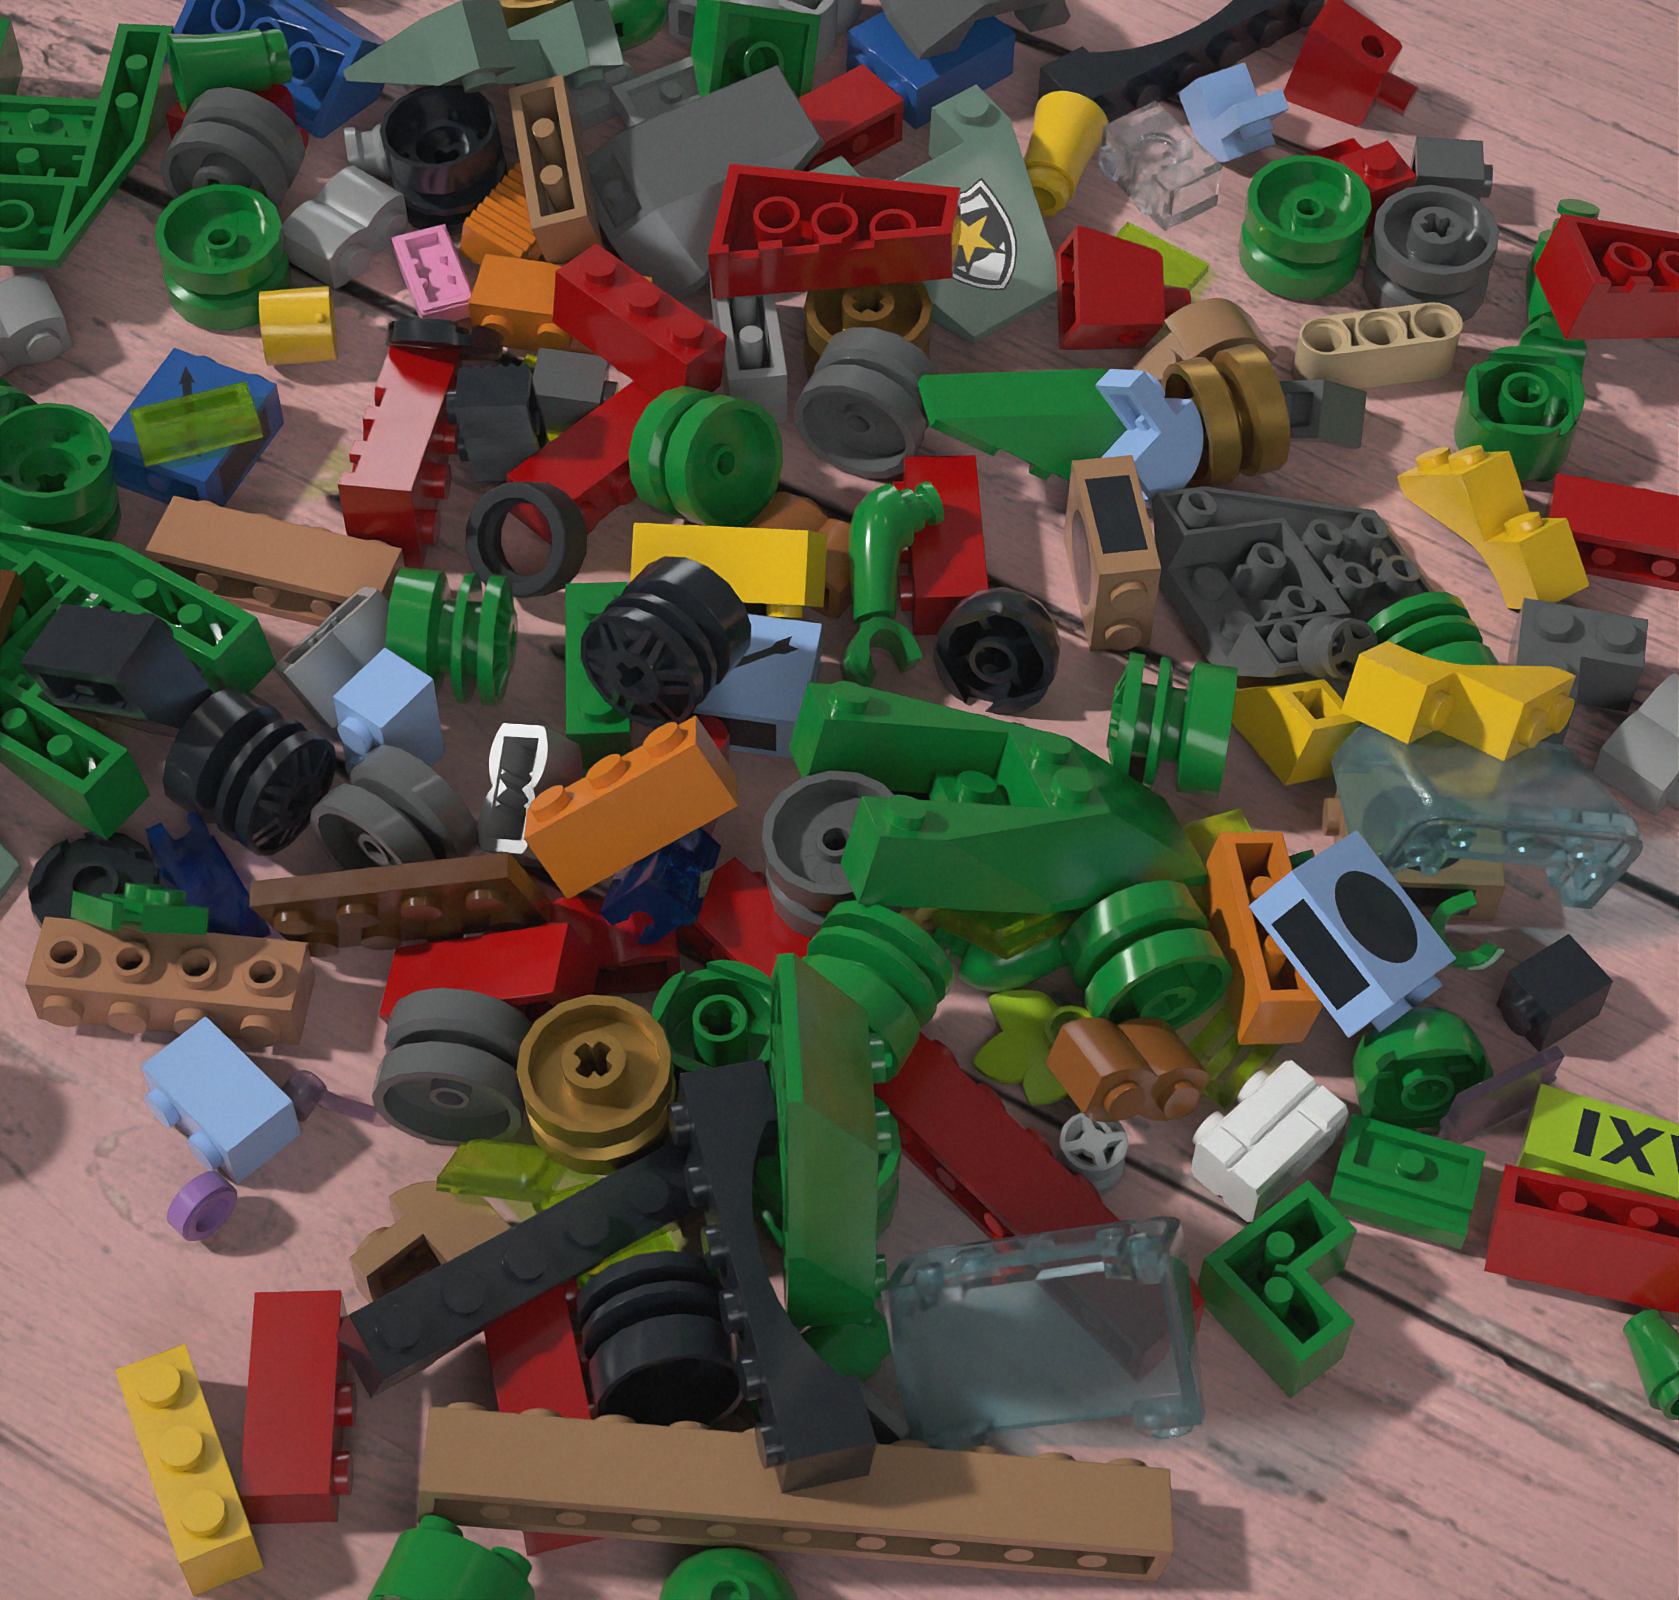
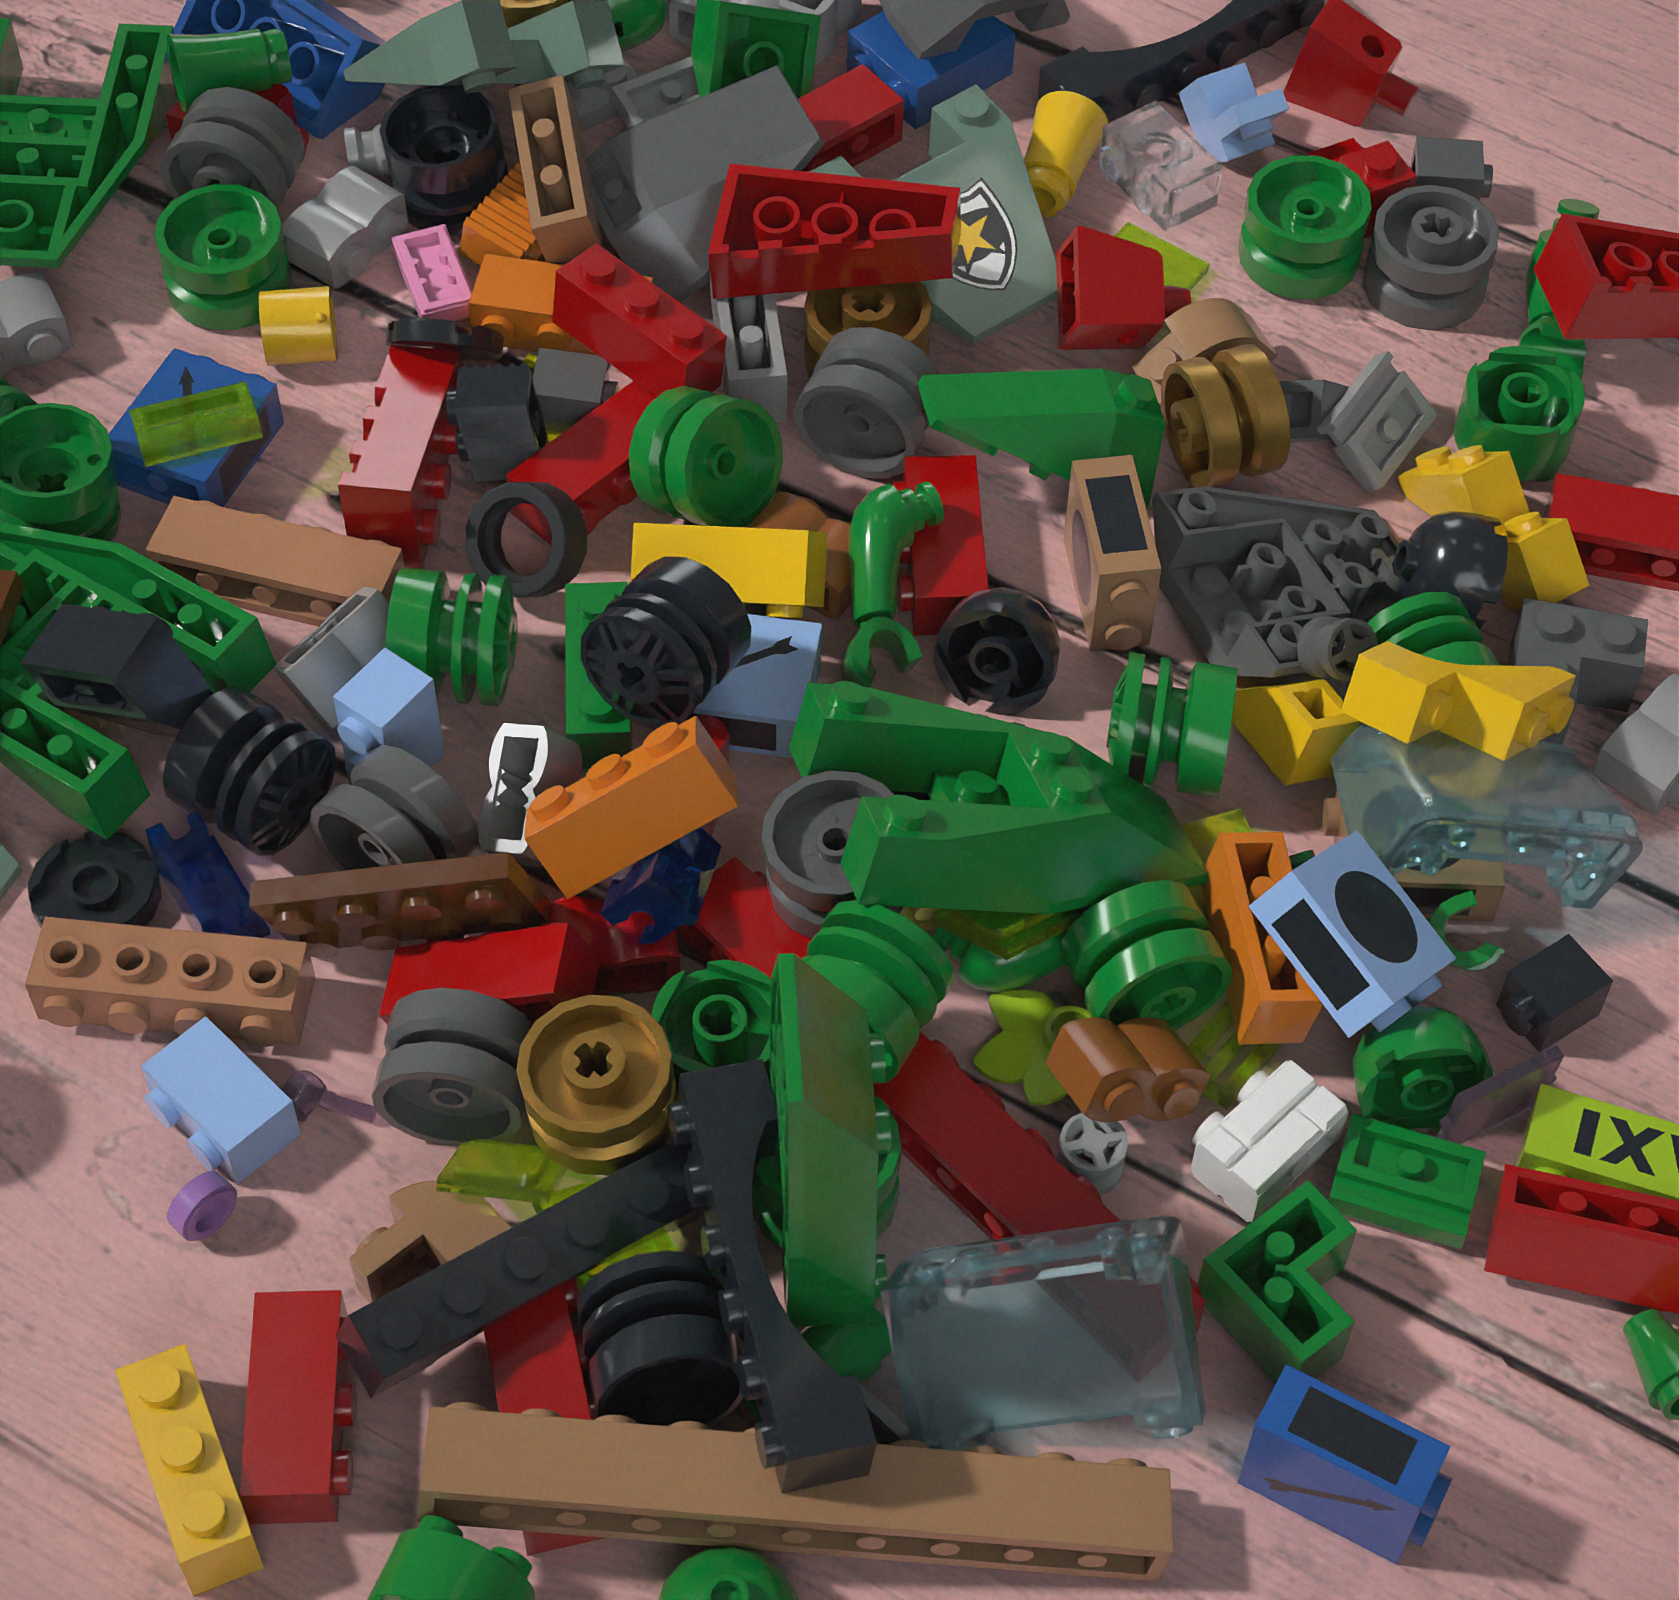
green plate [71,883,209,935] -> none
light blue brick [1095,369,1203,509] -> none
tan beam [1292,302,1463,389] -> none
none -> blue brick [1237,1364,1453,1565]
none -> light grey plate [1317,351,1438,493]
none -> black cylinder [1393,511,1508,630]

